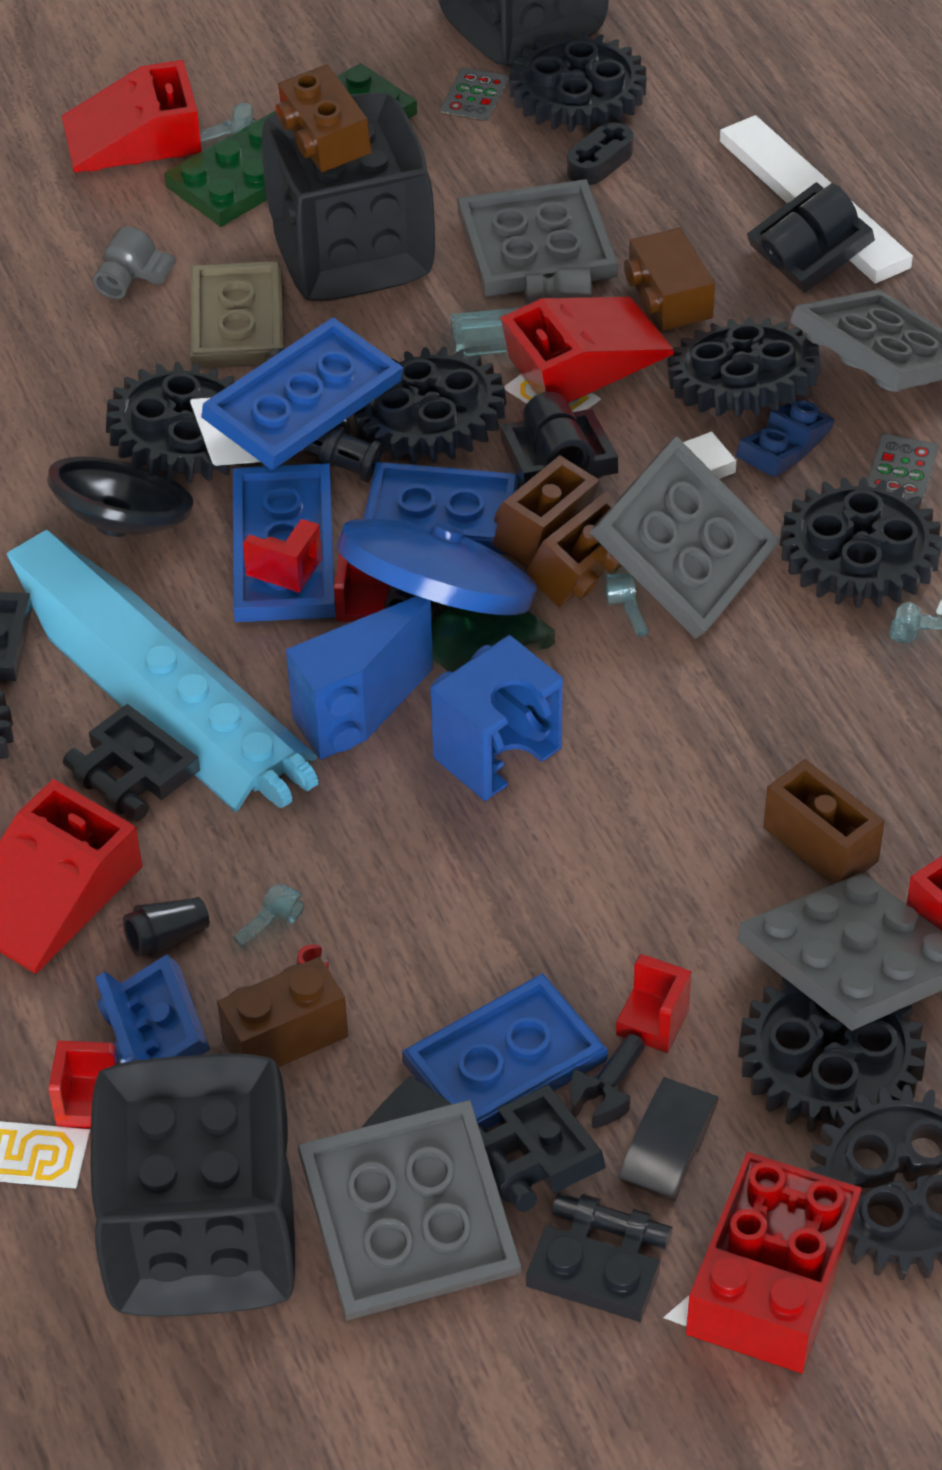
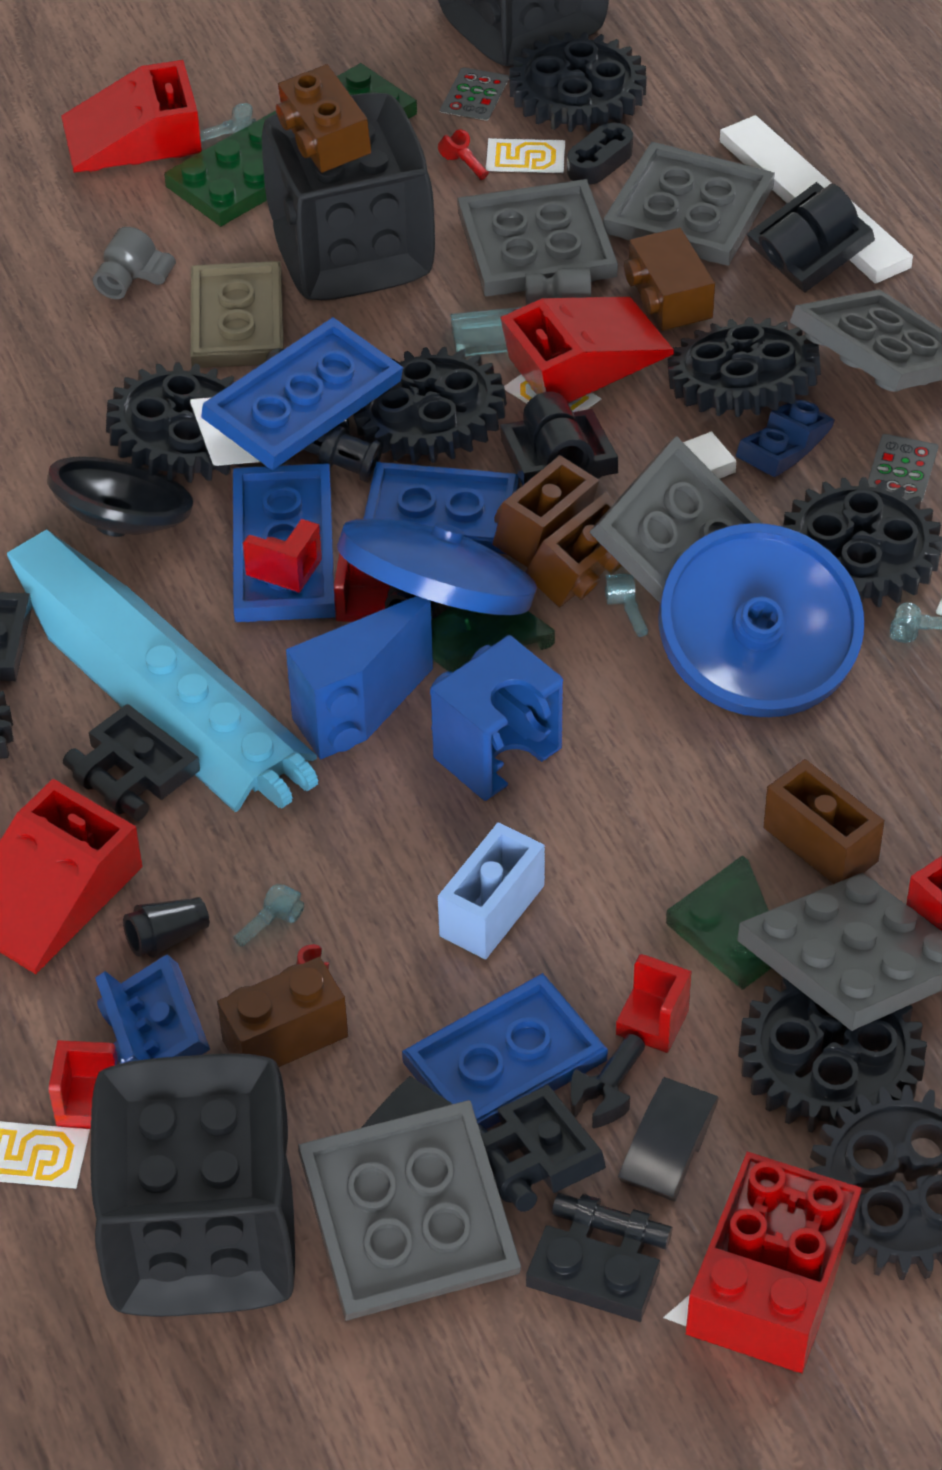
none -> red hand [438,129,489,180]
none -> light blue brick [438,822,545,960]
none -> white sticker [486,138,565,173]
none -> dark grey plate [603,141,775,266]
none -> blue dish [658,523,864,718]
none -> clear green wing [666,855,772,990]

